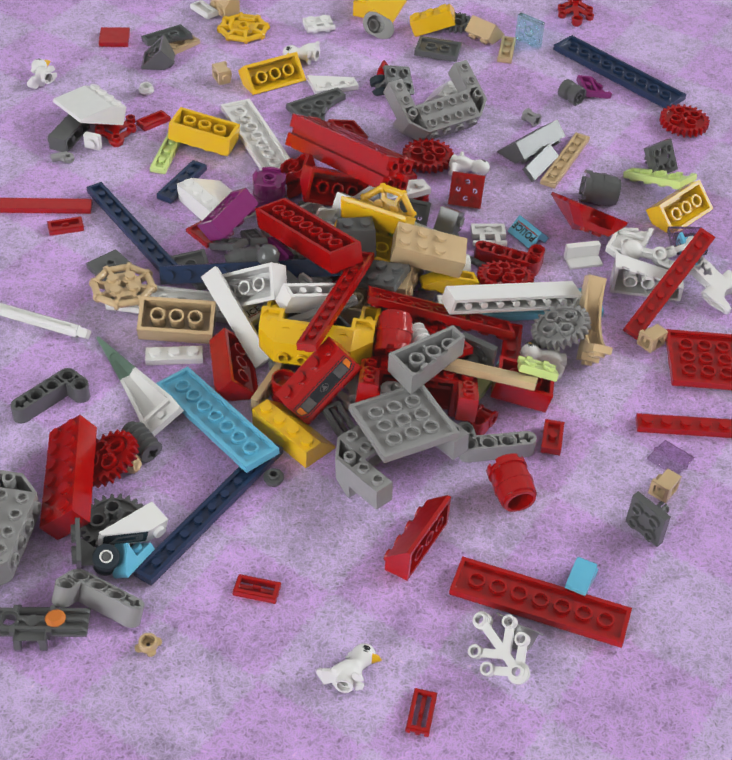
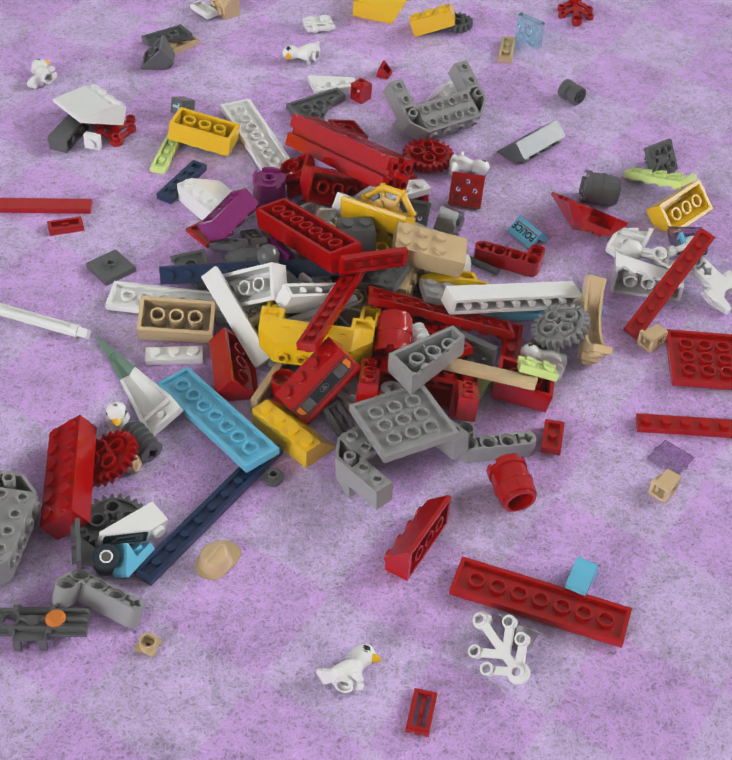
dark grey beam [10,368,90,424] -> none
light grey arm [50,151,74,163] -> none
dark blue plate [86,182,178,271] -> none
tan plate [89,262,157,310] -> none
red tile [99,27,130,47] -> none
red tile [136,110,171,131] -> none
white plate [139,82,154,95] -> none
tan brick [212,61,232,85] -> none
yellow plate [217,12,270,44] -> none
red tile [233,574,281,604] -> none
yellow slope [238,52,306,95] -> none
light grey piece [363,11,394,39] -> none
dark grey plate [369,65,415,96] -> none
dark grey plate [414,36,462,62] -> none
tan slope [465,15,505,45] -> none
red piece [468,403,499,435] -> none
white plate [470,223,507,247] -> none
red gear [477,260,535,285] -> none
light grey bush [521,108,542,127] -> none
tile [522,143,559,182] -> none
tan tile [540,132,590,189] -> none
dark blue plate [553,35,687,108] -> none
white panel [564,240,603,270] -> none
magenta wing [576,75,612,99] -> none
dark grey plate [625,491,671,547] -> none
red gear [659,104,710,138] -> none
none -> white animal [105,401,130,434]
none -> dark grey brick [171,96,195,114]
none -> tan piece [195,540,241,580]
none -> red plate [338,247,409,275]
none -> red brick [350,78,372,104]
none -> light grey plate [419,279,454,305]

